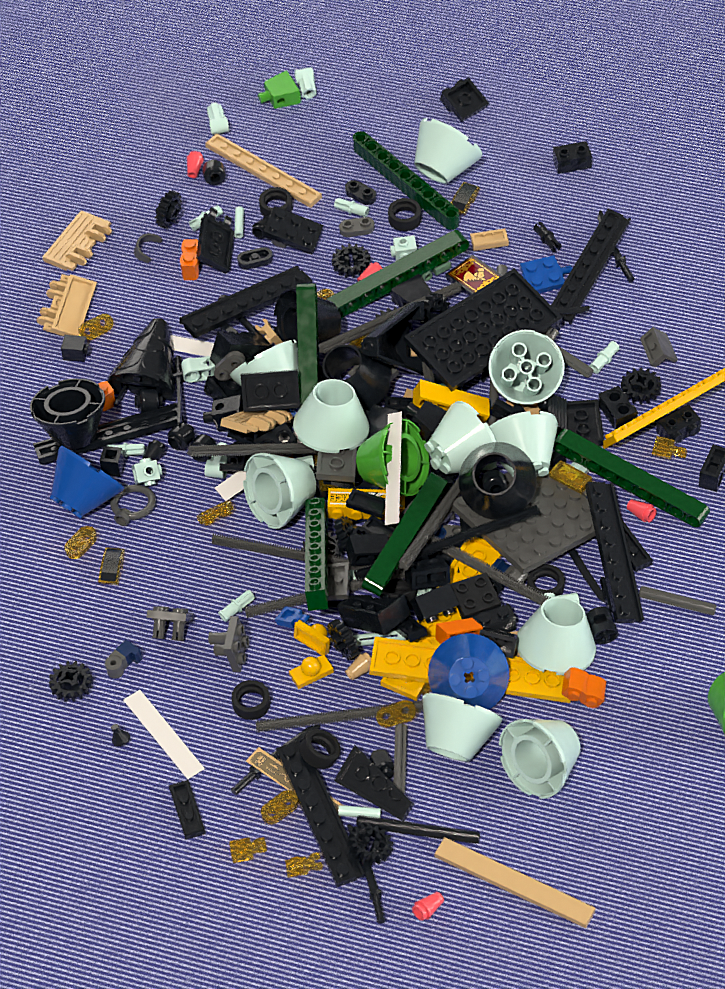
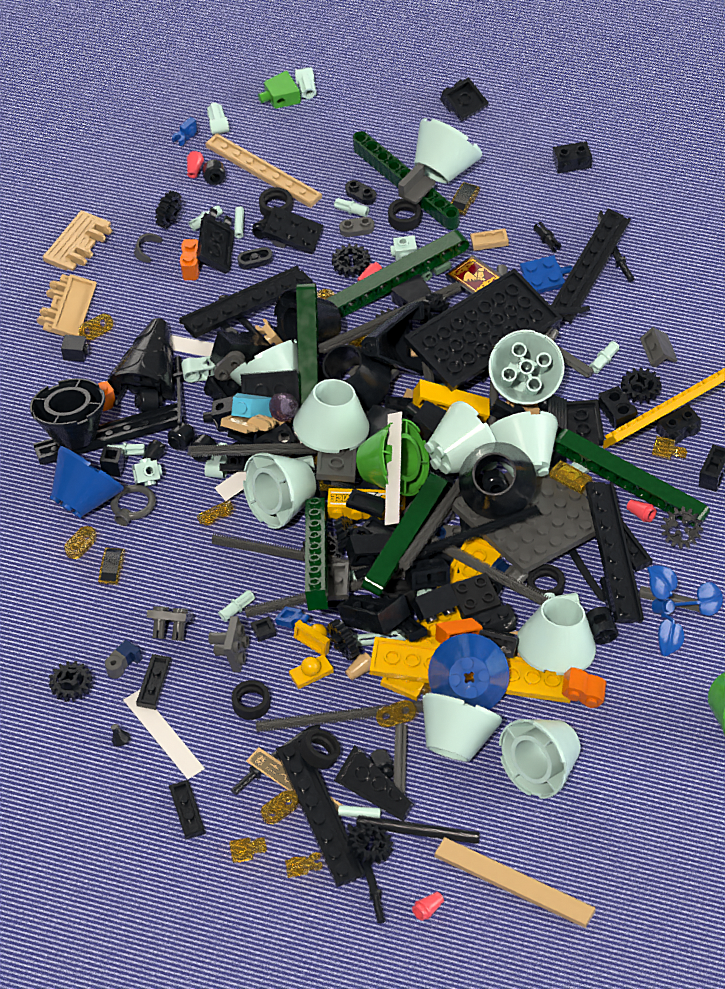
none -> black tile [136,654,172,710]
none -> blue plate [172,117,197,146]
none -> medium azure slope [231,393,274,418]
none -> black tile [250,616,277,642]
none -> clear purple helmet [269,393,299,421]
none -> dark grey panel [398,163,436,204]
none -> blue plant [647,565,723,656]
none -> black gear [661,506,704,550]

